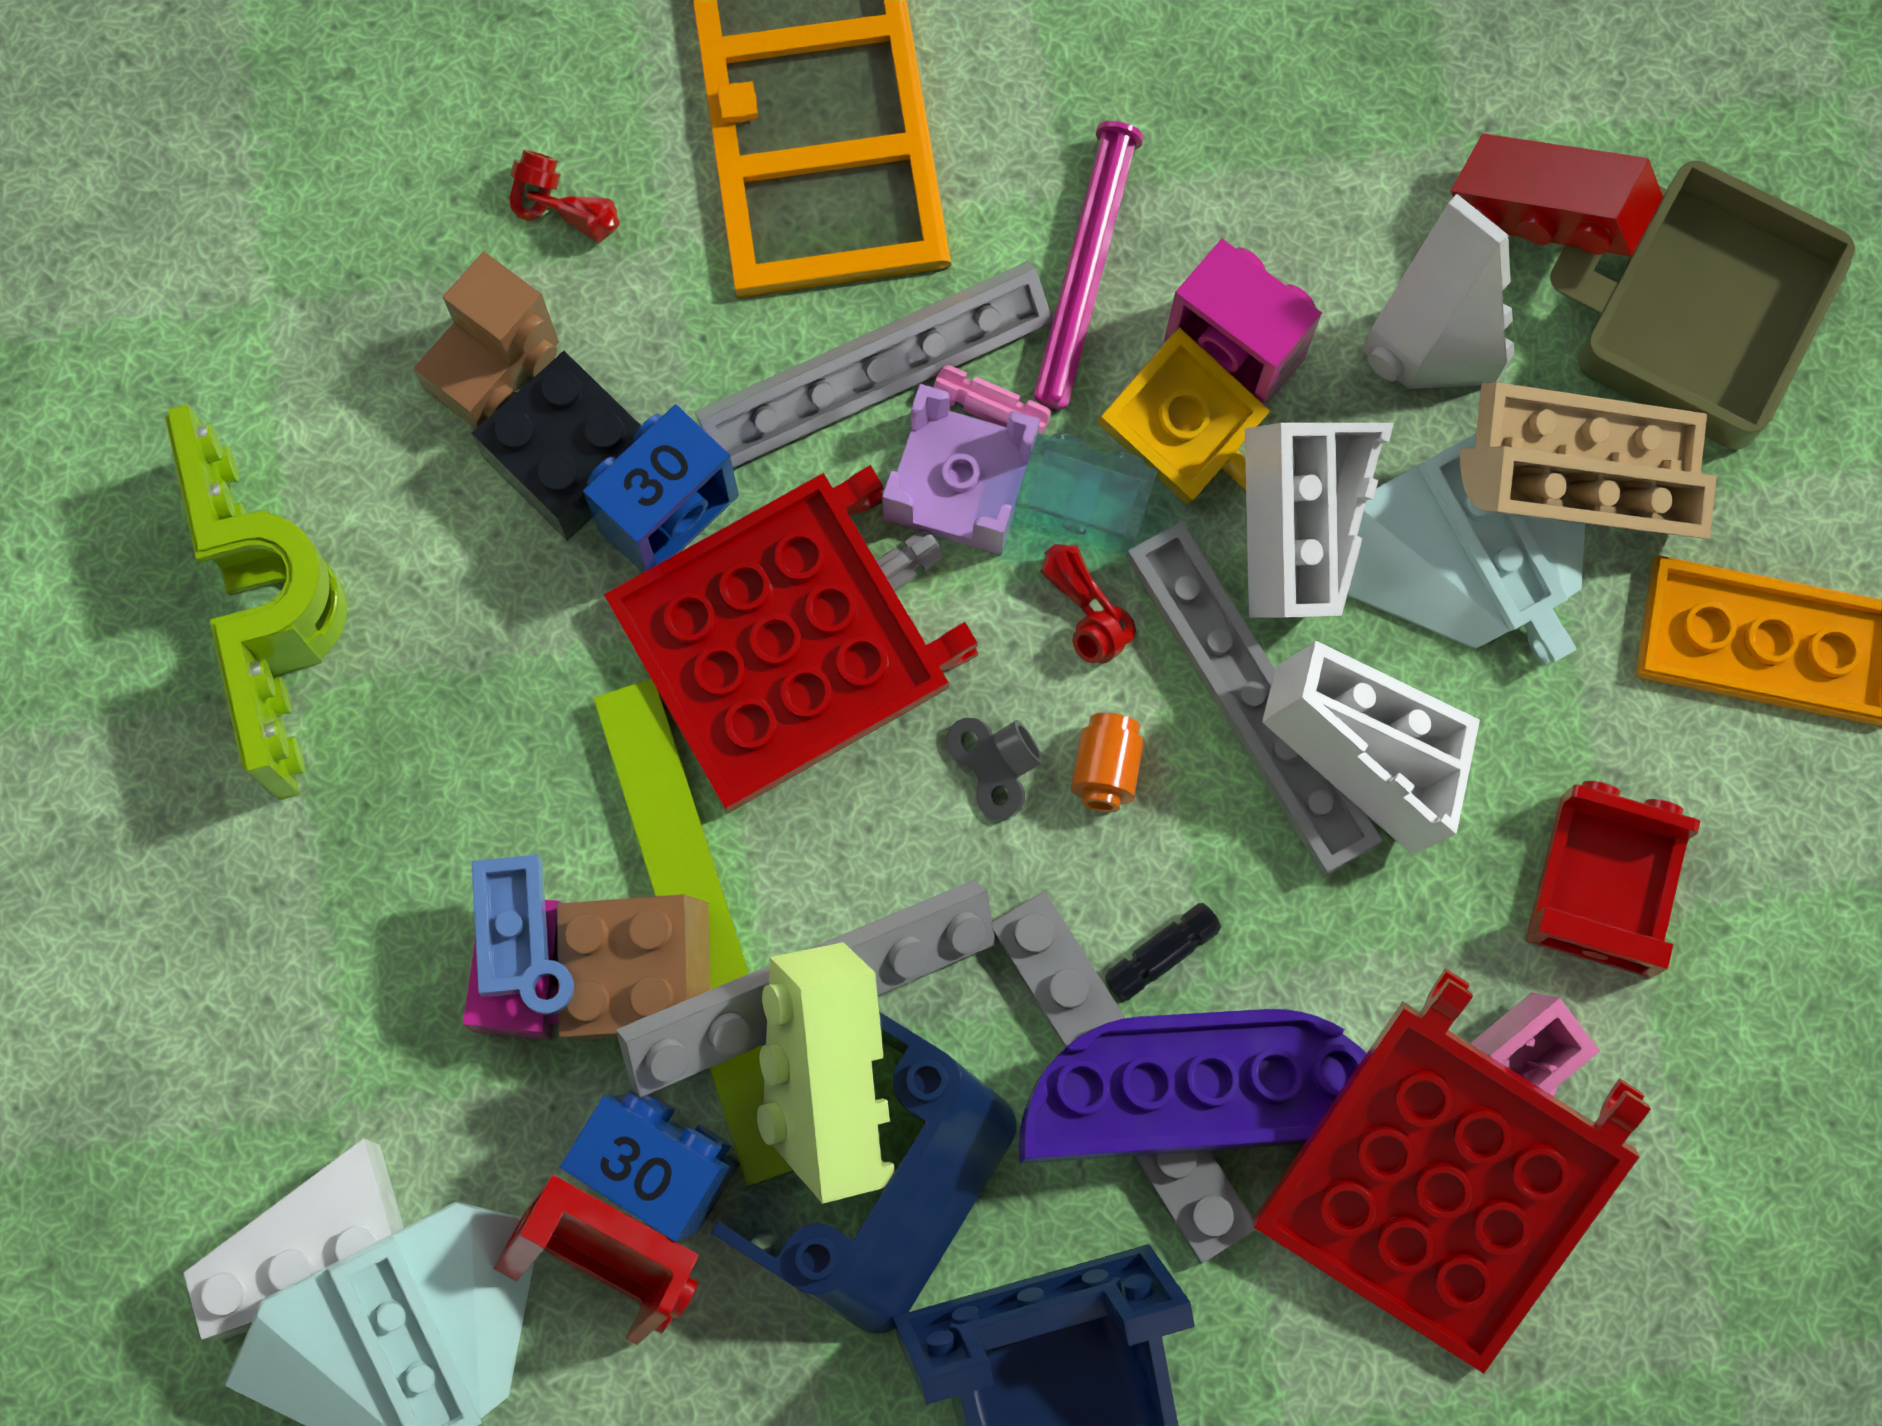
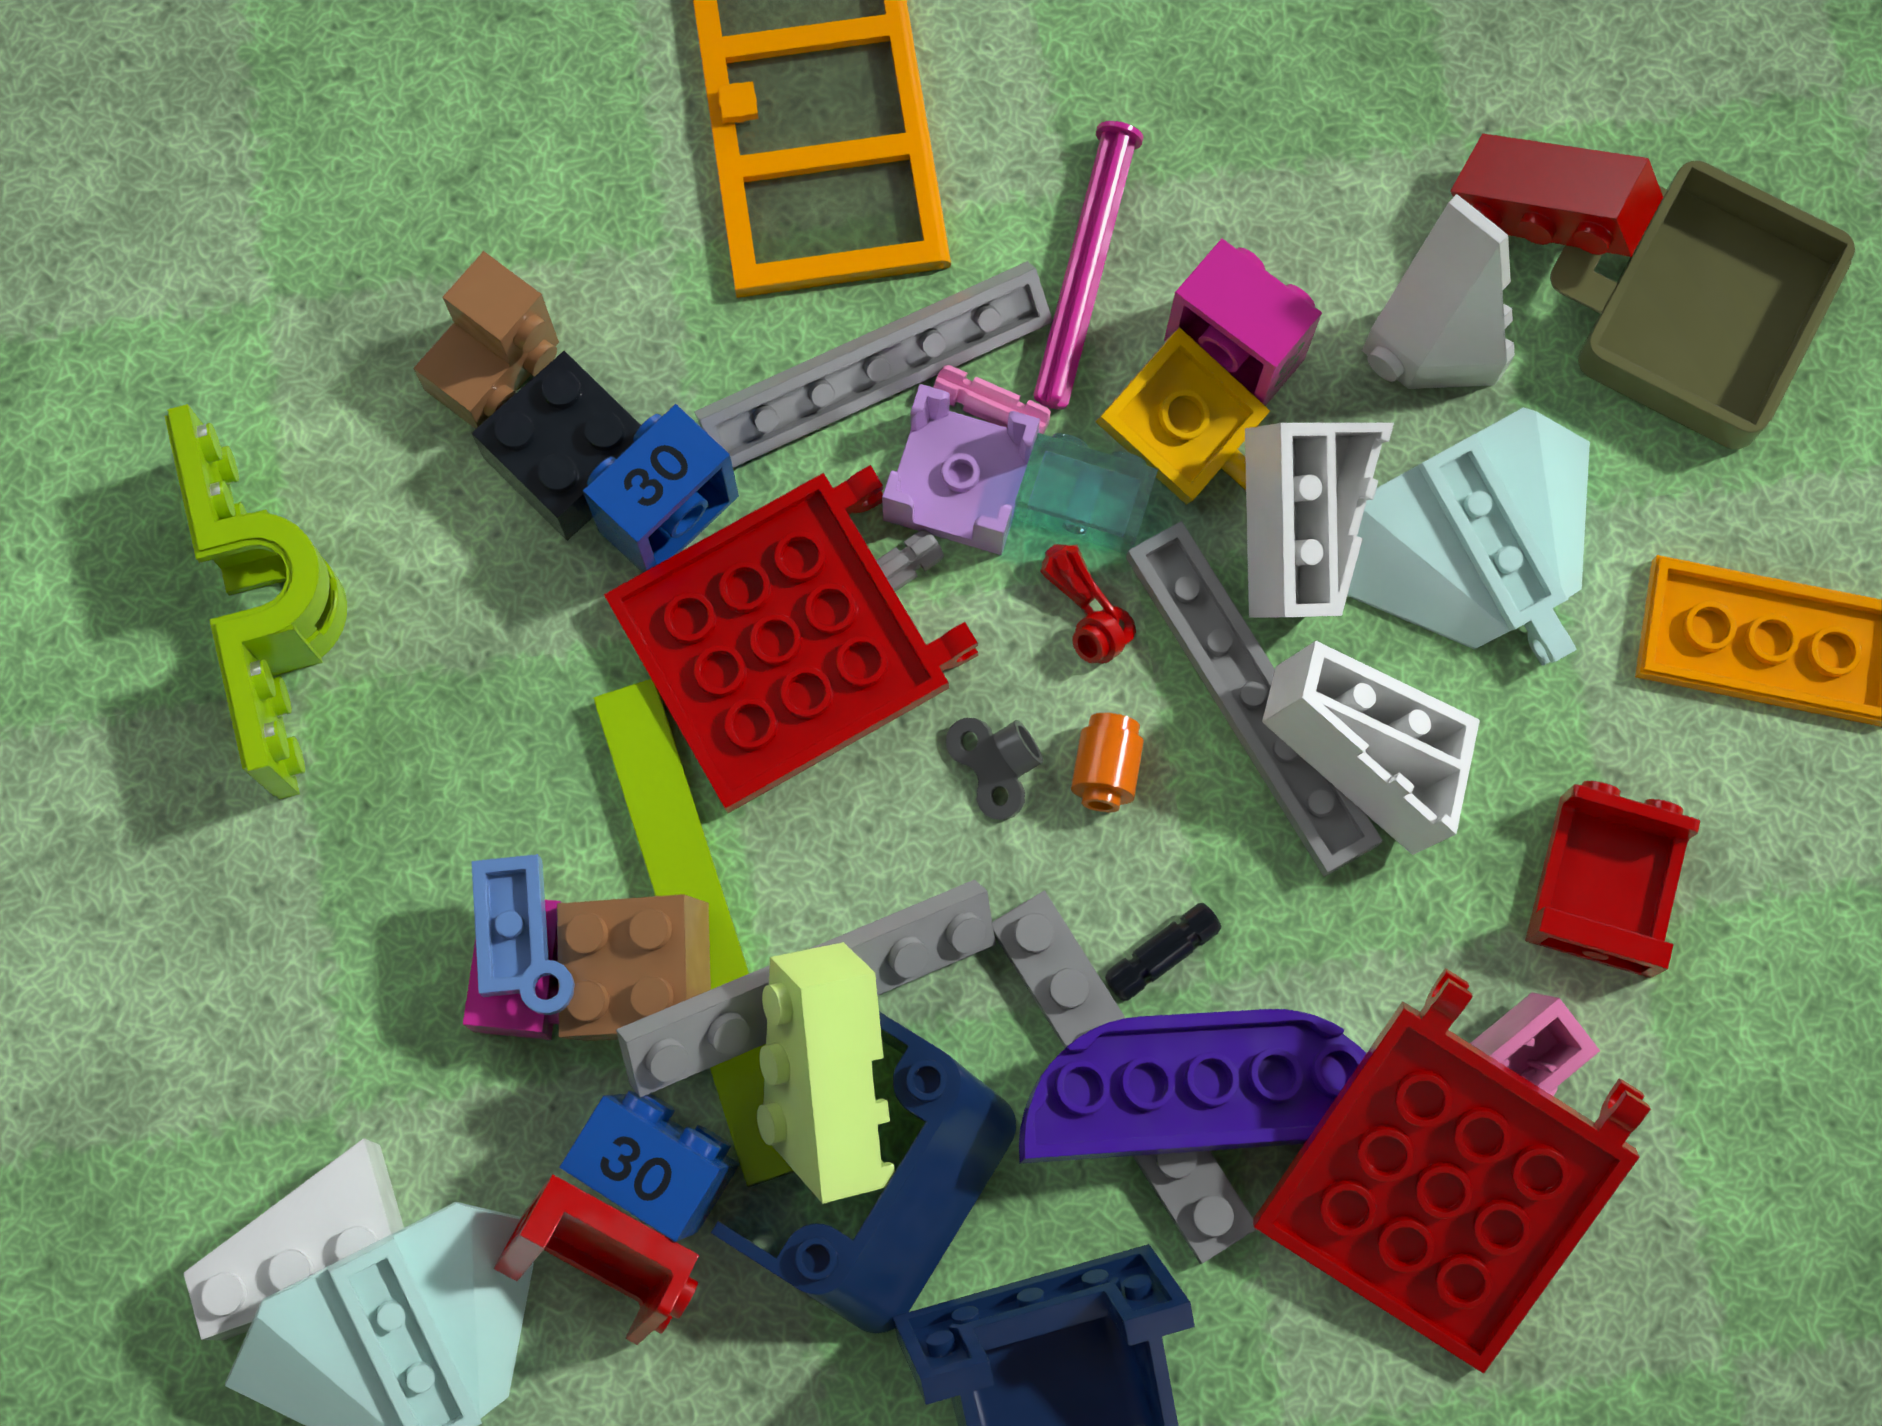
red piece [509,150,620,244] -> none
tan brick [1460,382,1717,539] -> none

